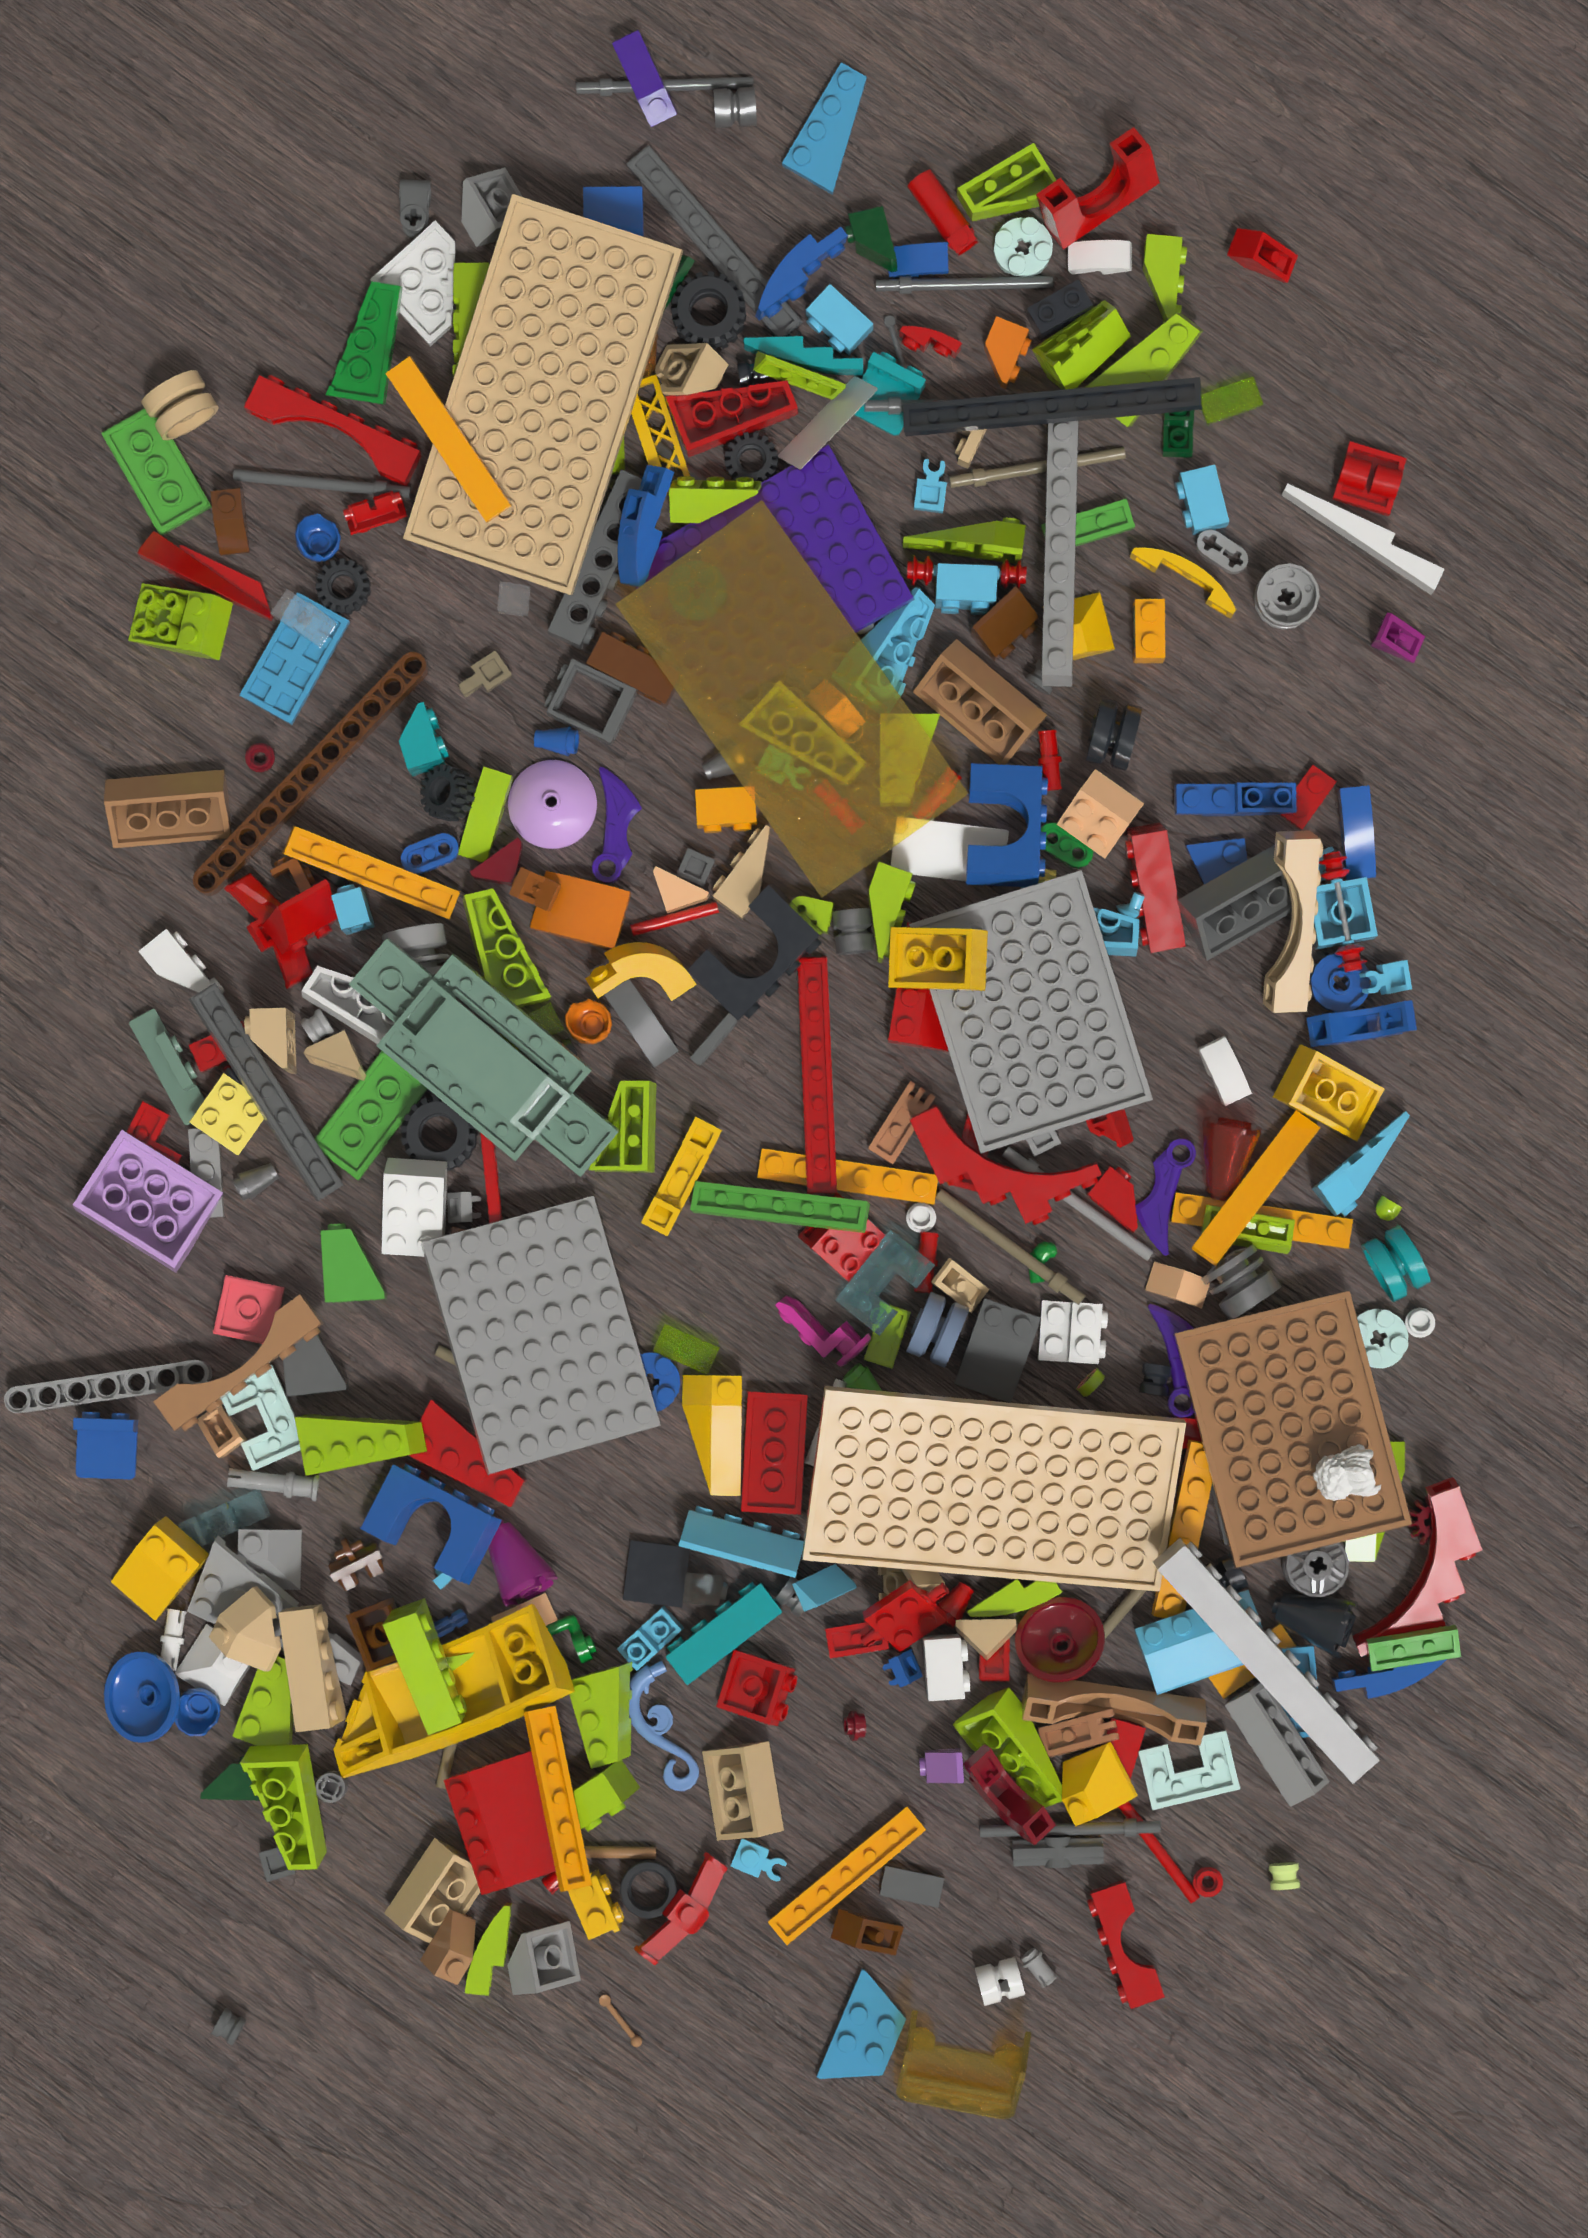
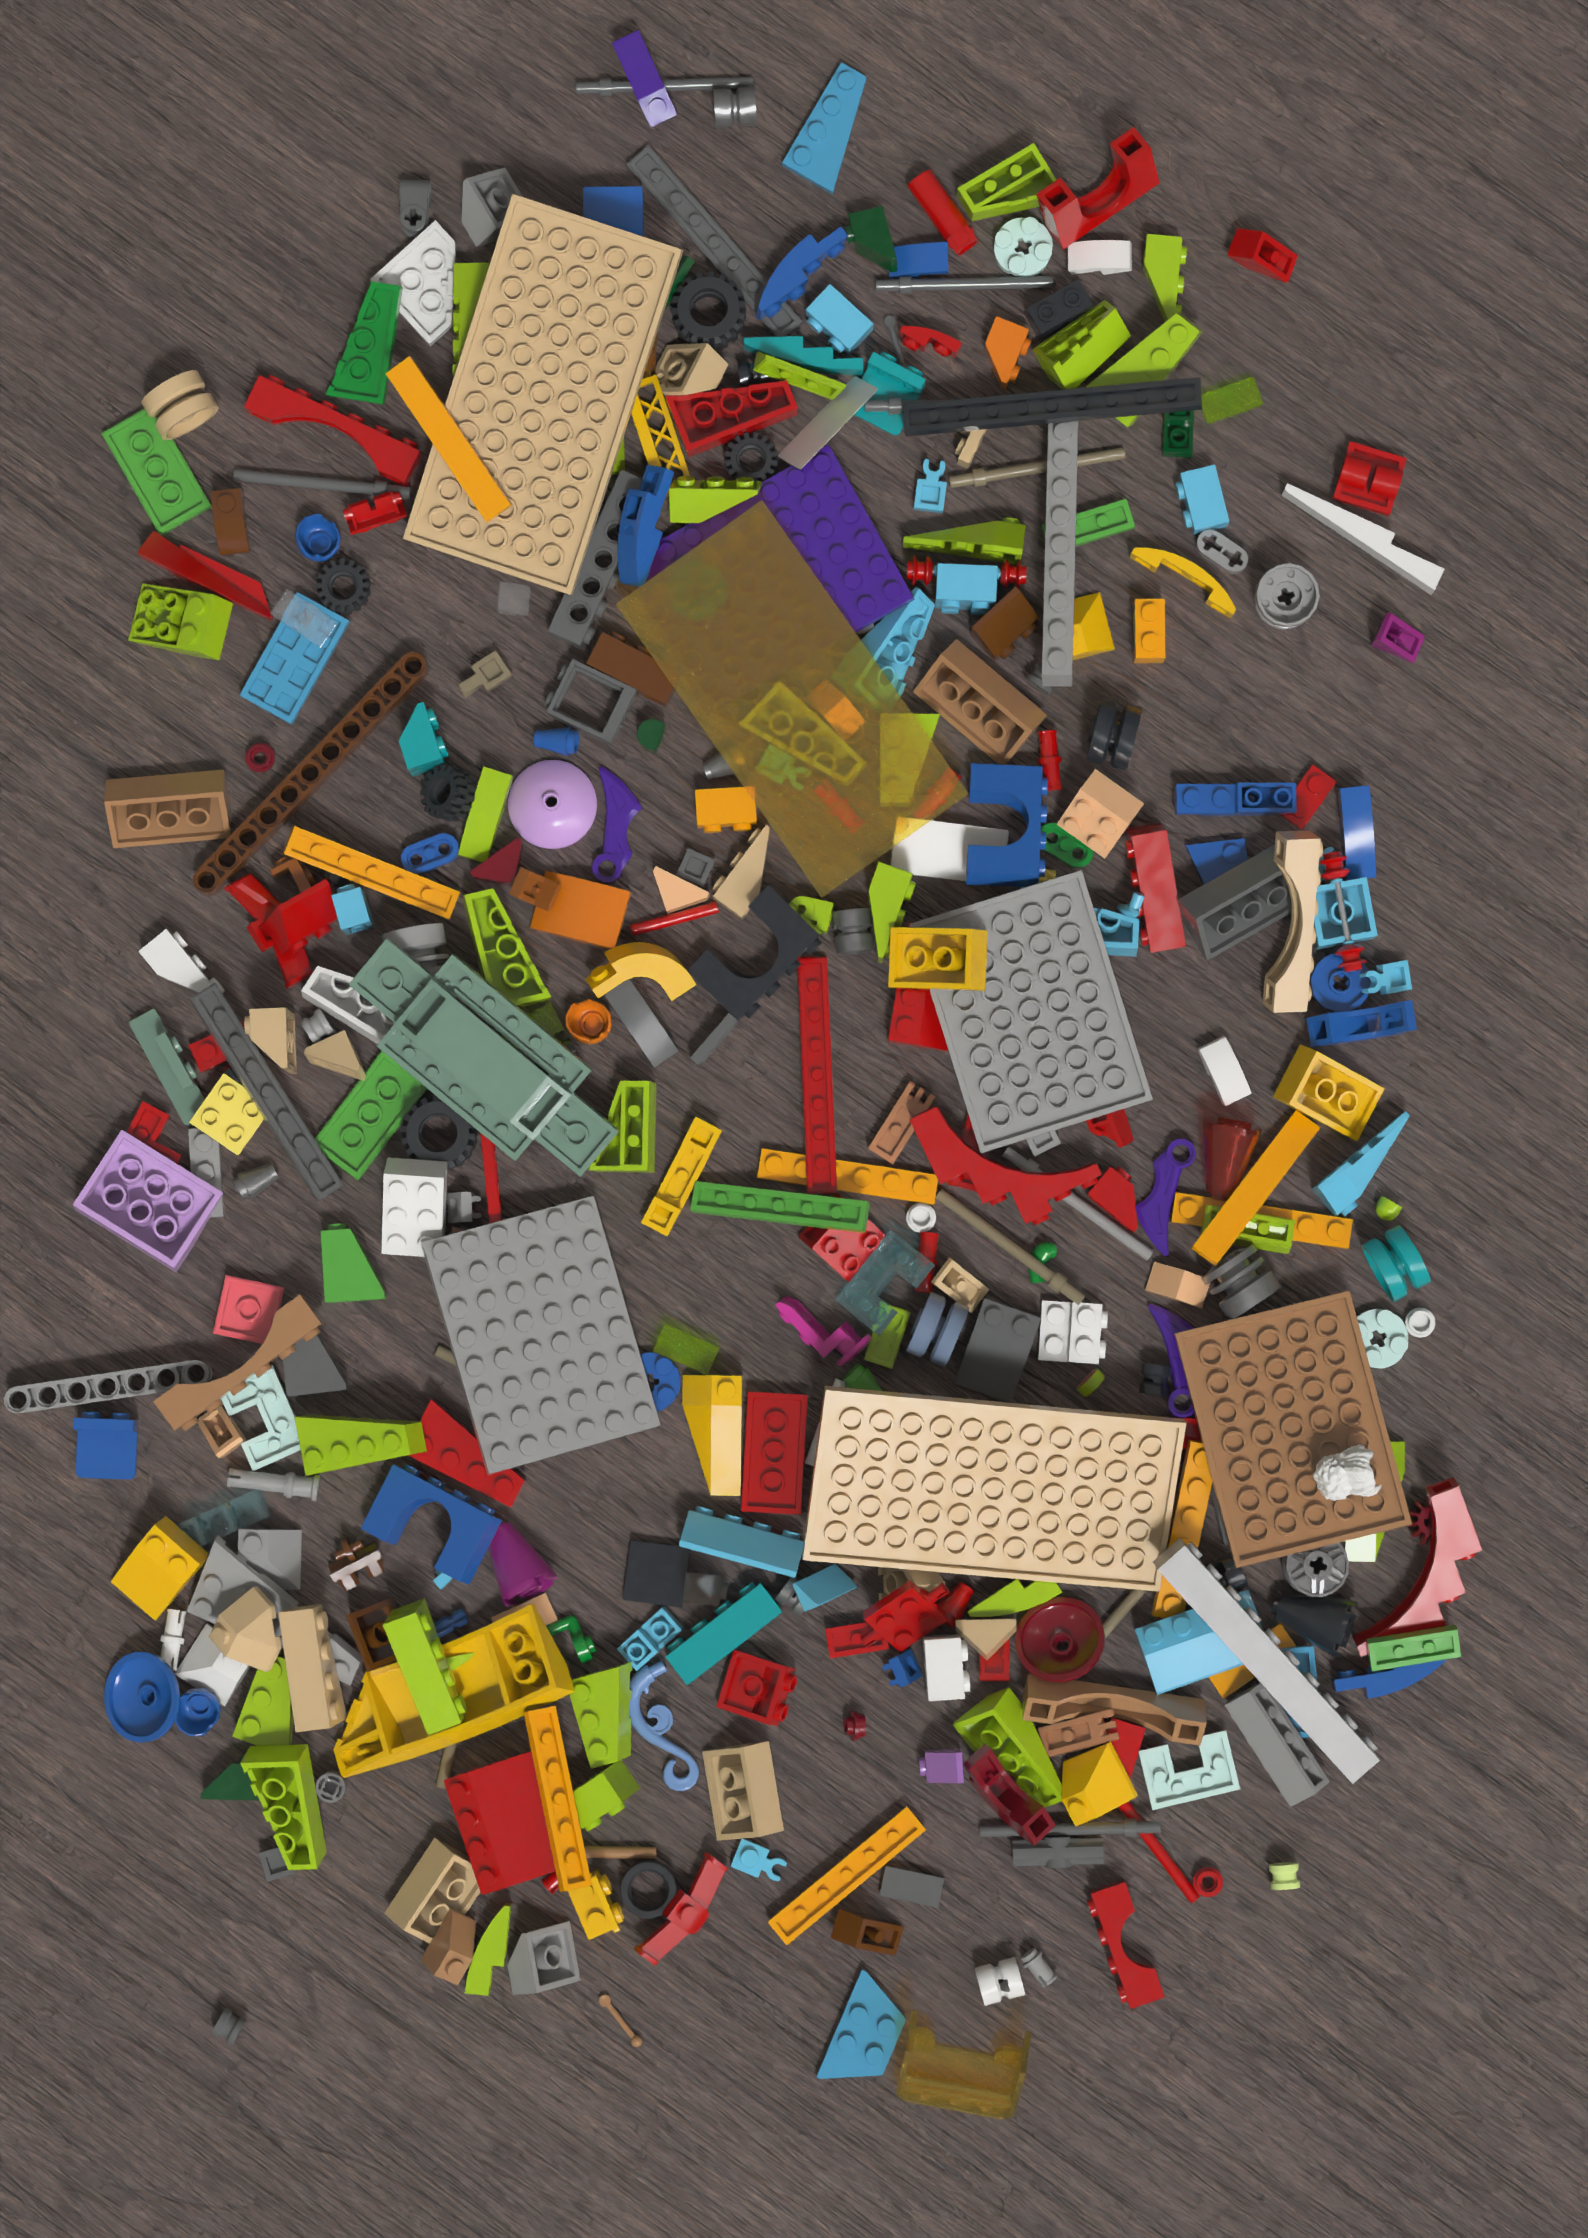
none -> dark green brick [637,719,666,754]

